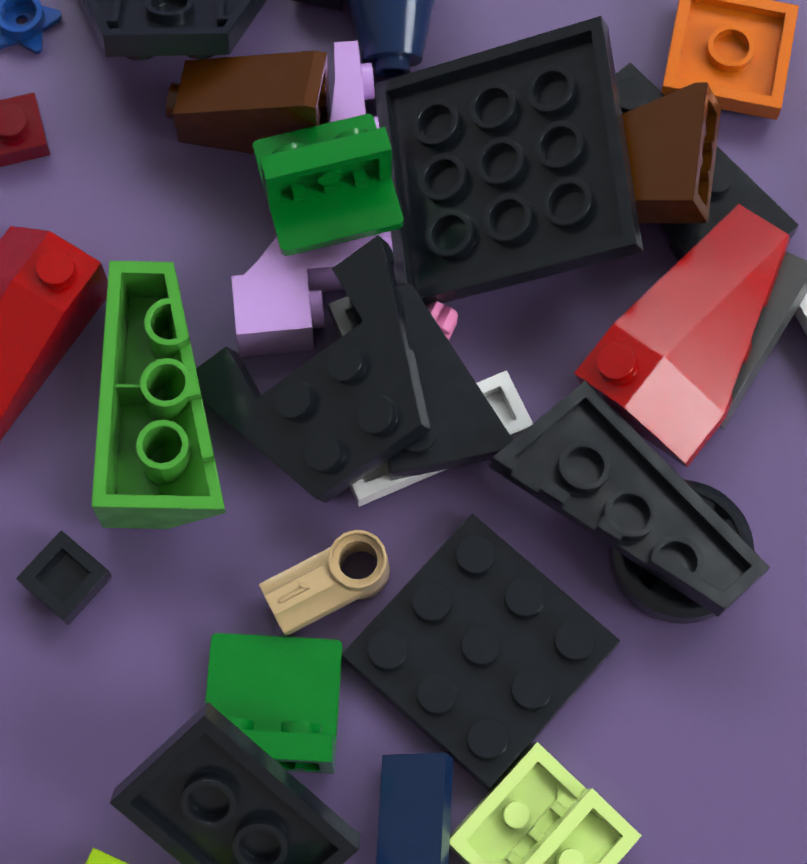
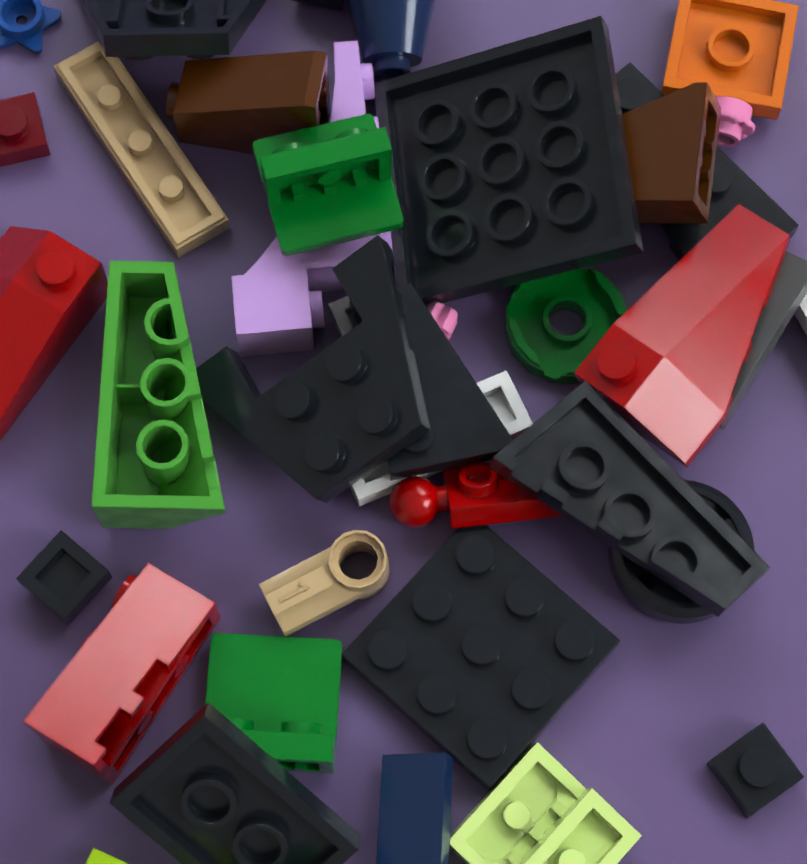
none -> wedge [23,563,221,785]
none -> tan tile [54,41,230,258]
none -> red plate [389,462,563,529]
none -> green tile [504,267,627,384]
none -> black plate [706,722,804,819]
none -> bright pink plate [716,96,755,147]

